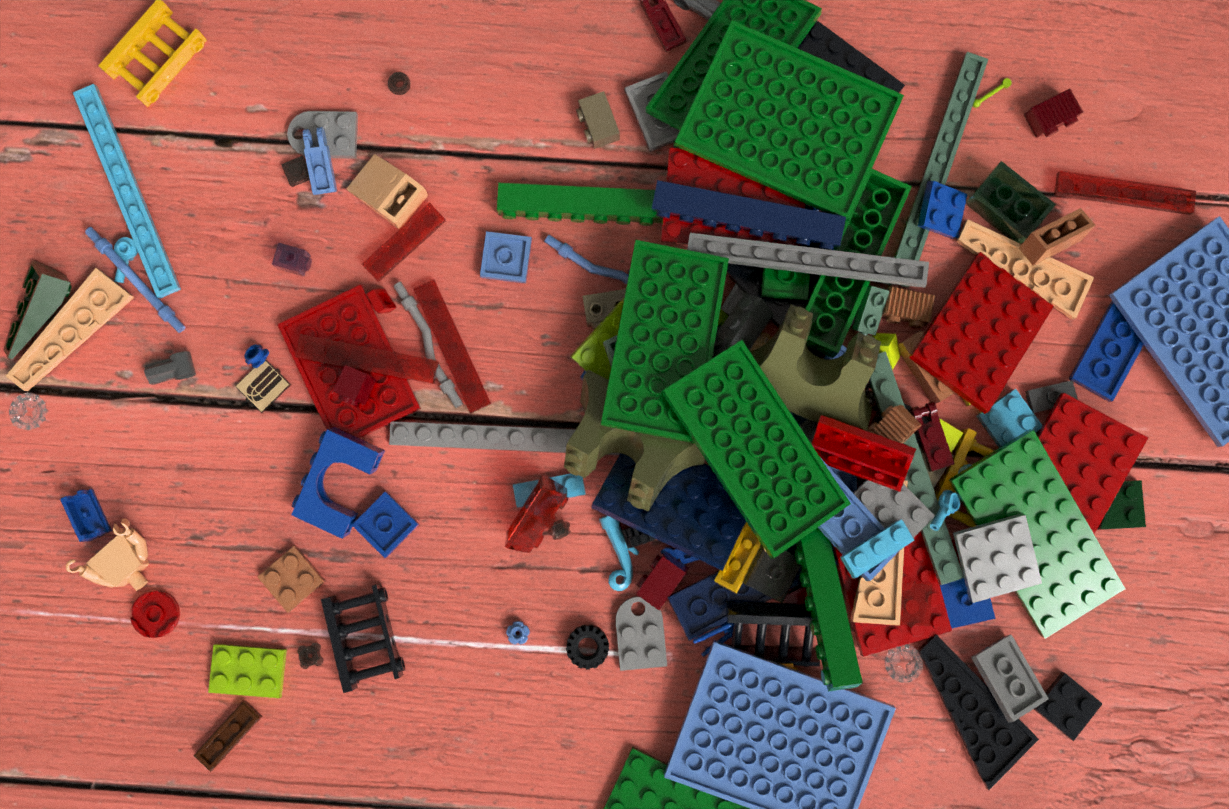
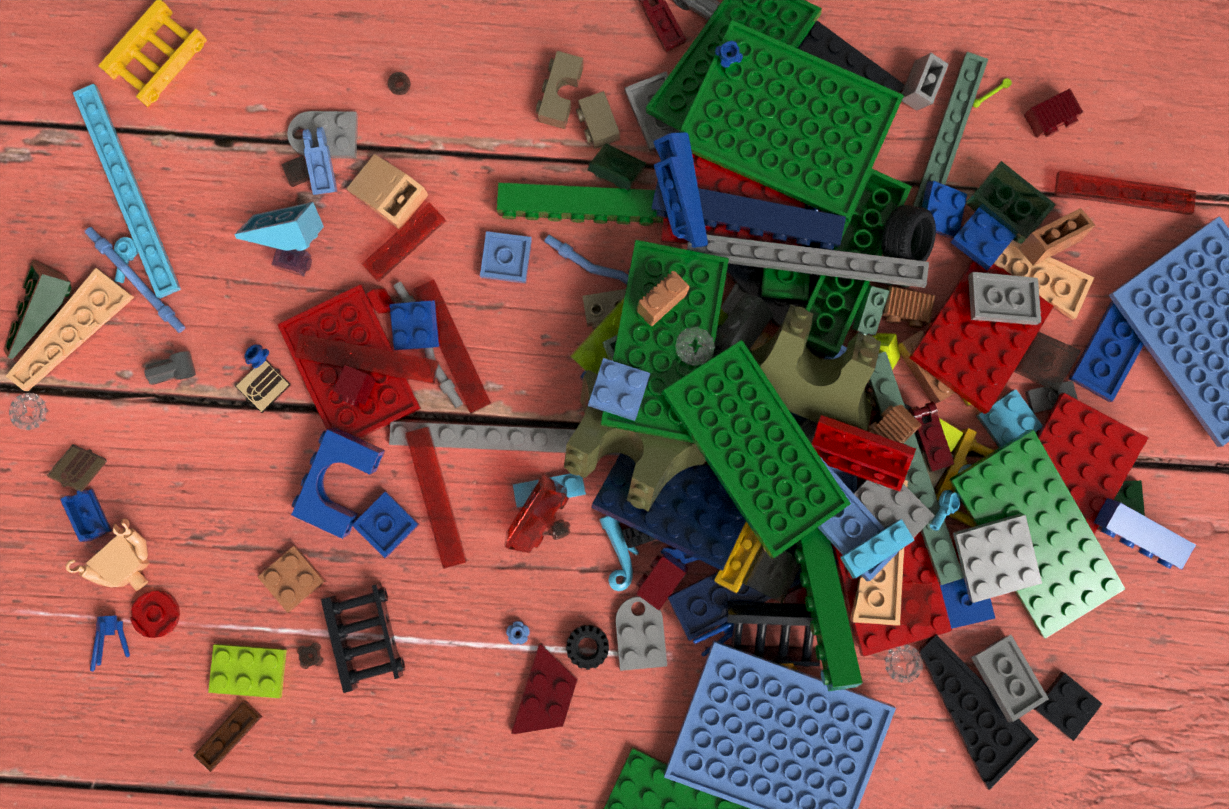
none -> clear smoke piece [47,444,107,492]
none -> blue plant [90,616,130,671]
none -> medium azure slope [234,202,324,251]
none -> blue plate [390,300,439,350]
none -> clear red plate [405,426,467,569]
none -> dark red wing [511,644,578,734]
none -> dark tan arch [535,51,584,129]
none -> clear green plate [588,143,646,191]
none -> medium blue plate [588,358,650,421]
none -> nougat brick [637,271,690,326]
none -> blue wedge [653,132,708,248]
none -> clear gear [676,326,715,365]
none -> blue plate [715,41,743,68]
none -> black tyre [881,205,936,262]
none -> light grey brick [902,53,949,111]
none -> blue plate [950,207,1016,270]
none -> light grey plate [968,272,1041,325]
none -> clear smoke plate [1014,332,1080,392]
none -> brick [1093,498,1196,569]

